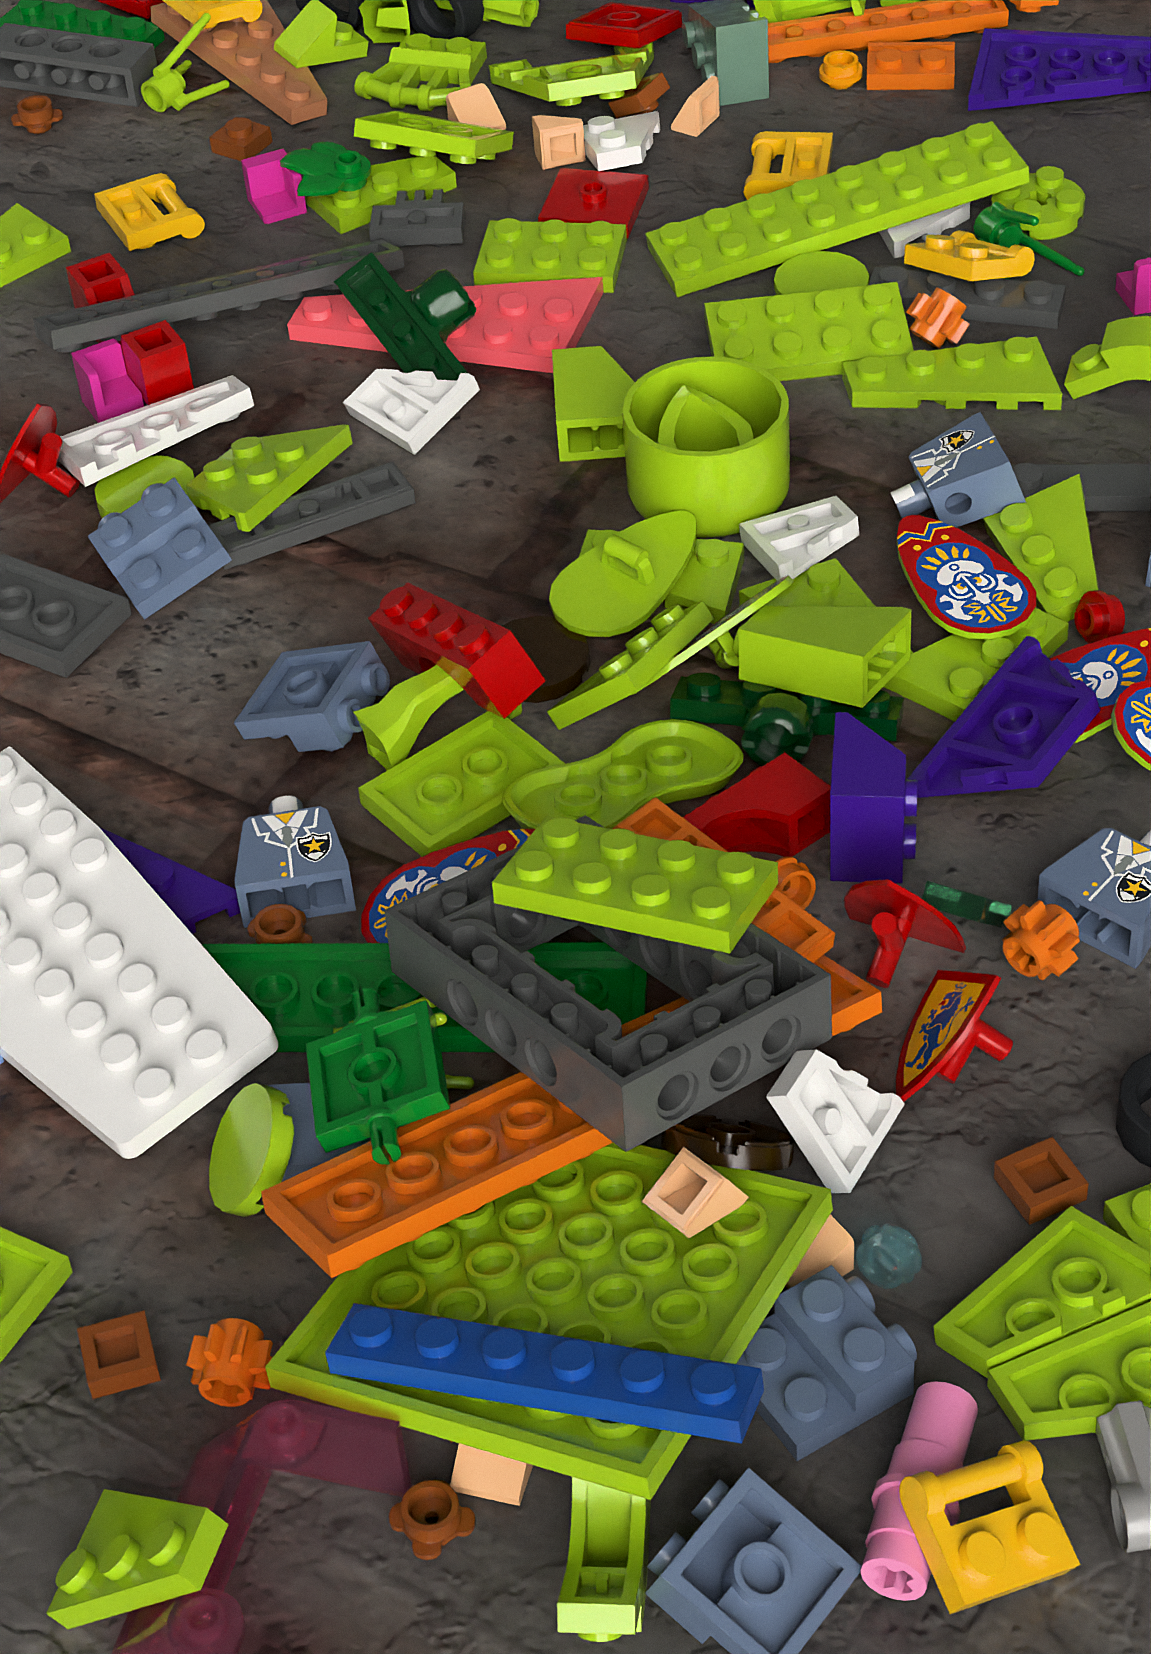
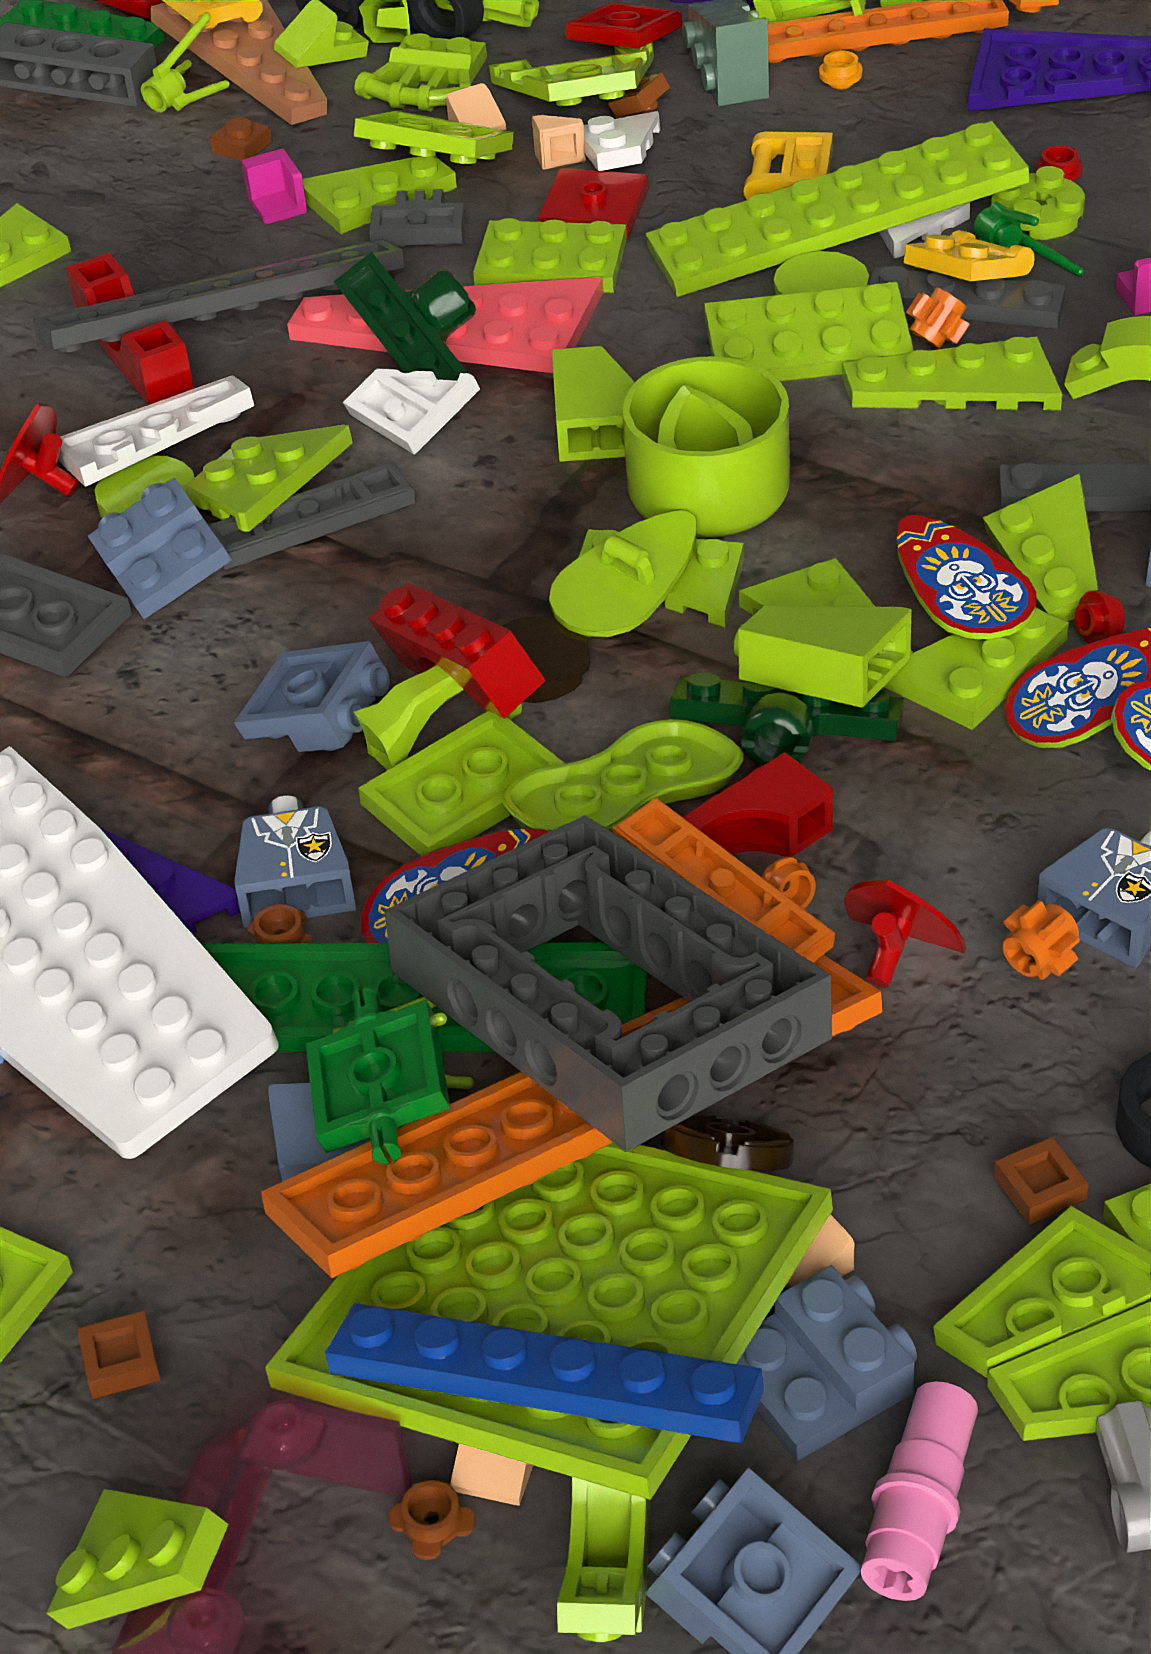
dark orange plate [11,95,63,134] -> none
dark pink panel [71,338,144,423] -> none
yellow plate [94,173,205,251] -> none
orange gear [186,1318,273,1407] -> none
lime tile [209,1083,294,1217] -> none
green plate [280,142,371,196] -> none
lime plate [492,816,778,954] -> none
lime wing [547,600,714,730] -> none
lime shield [632,575,794,695] -> none
light nougat slope [642,1147,749,1238] -> none
light nougat slope [671,76,720,137] -> none
white wing [739,496,859,581] -> none
white wing [766,1049,905,1193] -> none
dark purple slope [830,712,918,883] -> none
clear light blue plate [856,1223,922,1289] -> none
orange plate [867,42,955,90] -> none
sand blue torso [890,412,1026,527] -> none
shield [896,970,1013,1102] -> none
yellow plate [899,1440,1081,1614] -> none
dark purple wing [907,636,1100,798] -> none
clear green tile [922,881,1012,928] -> none
none -> red plate [1036,145,1083,181]

